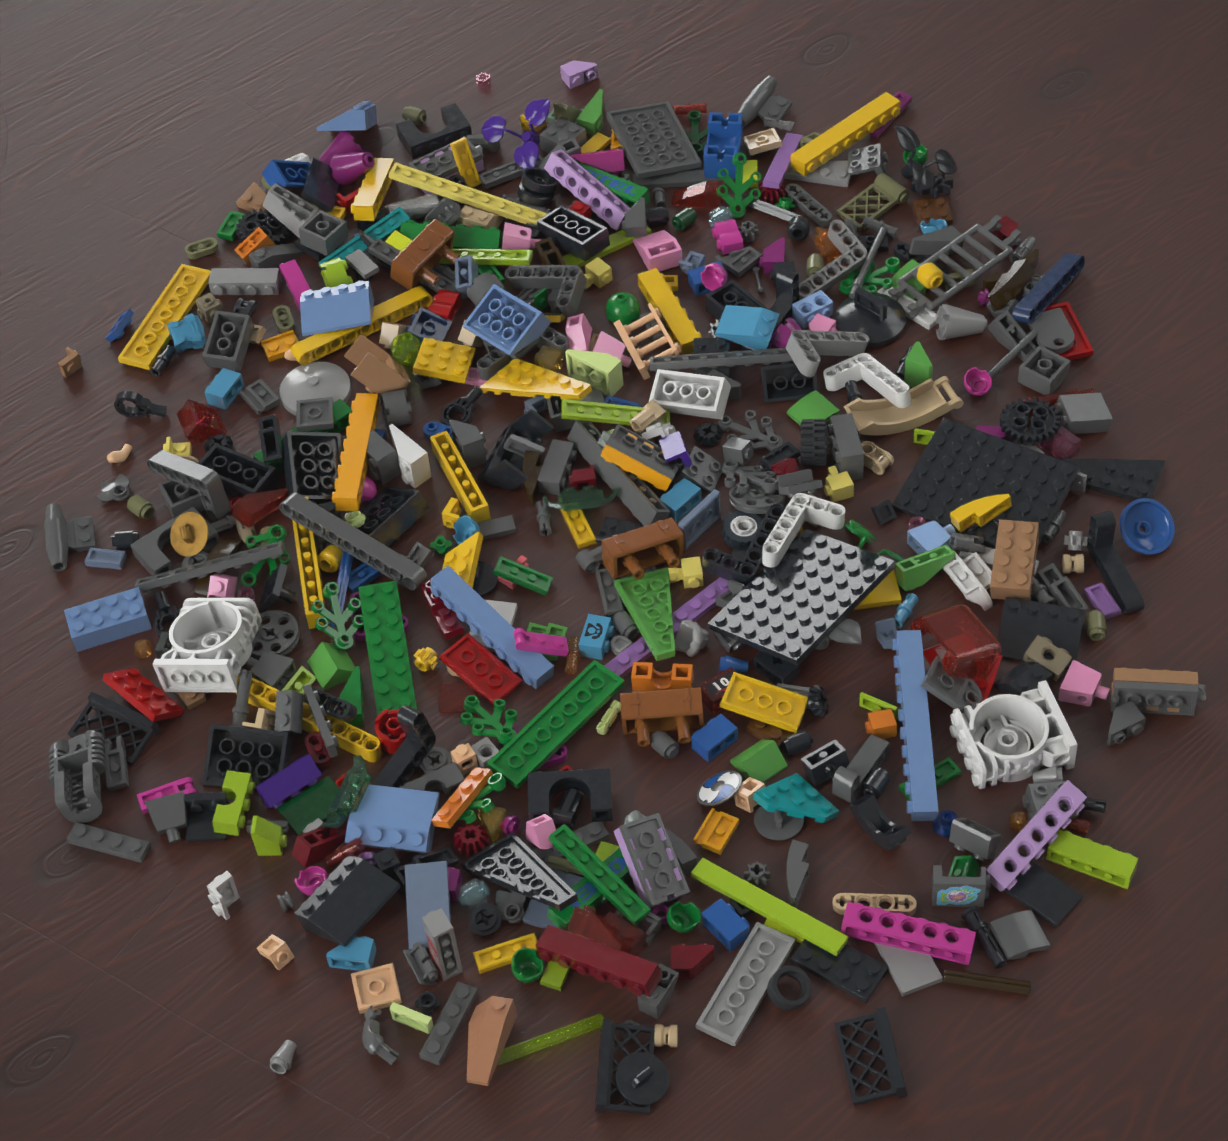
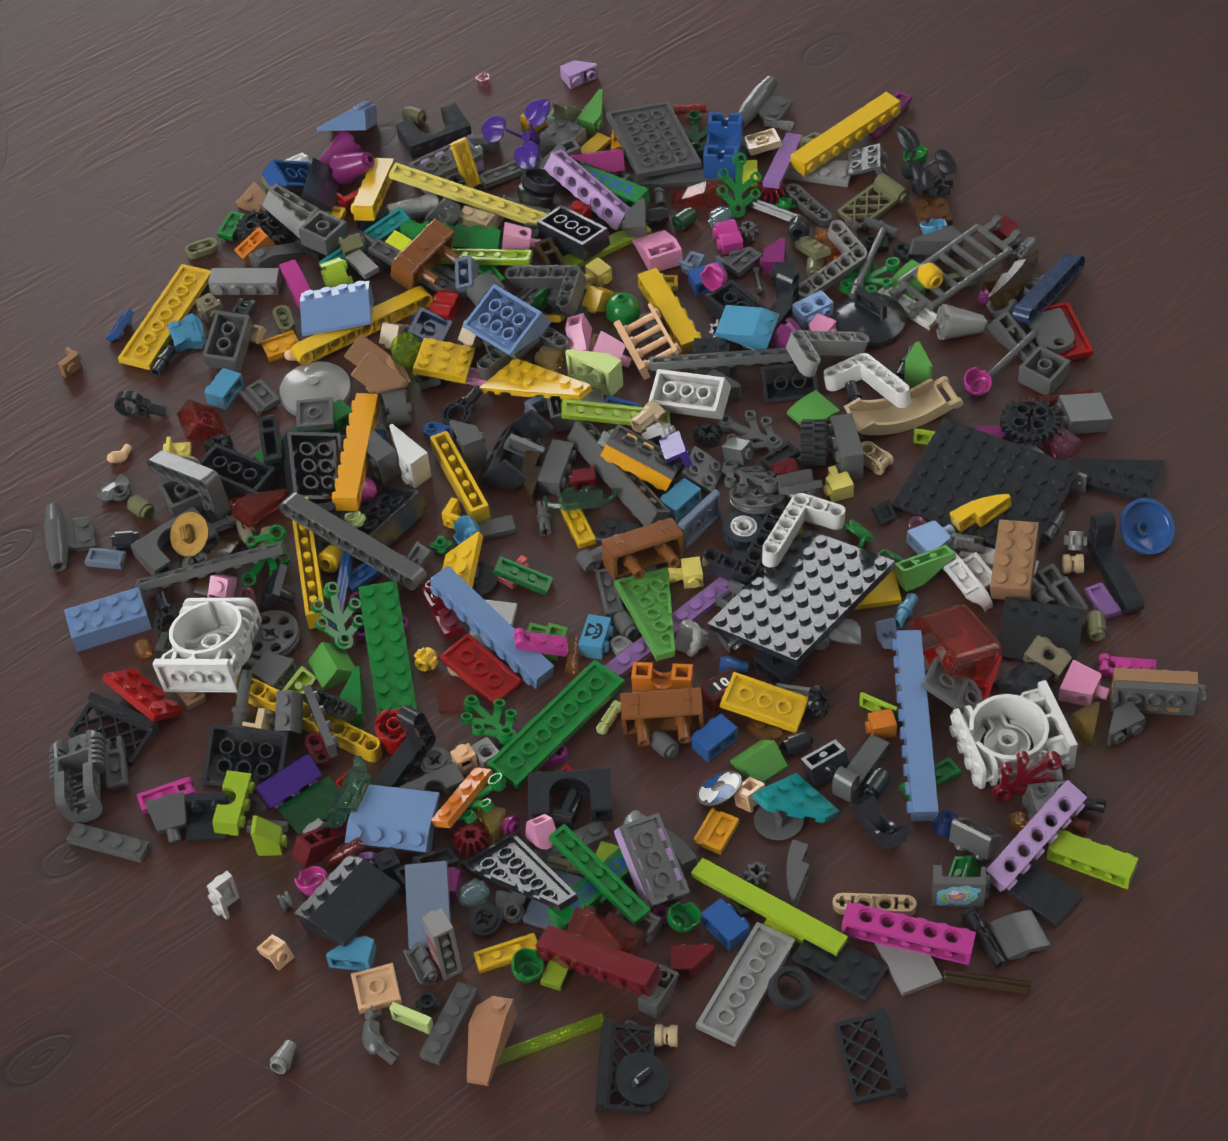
none -> olive brick [339,234,366,259]
none -> yellow slope [582,285,616,314]
none -> olive plate [794,236,831,260]
none -> dark red plant [992,751,1062,802]
none -> clear yellow slope [1071,701,1100,746]
none -> dark pink plate [1099,653,1156,677]

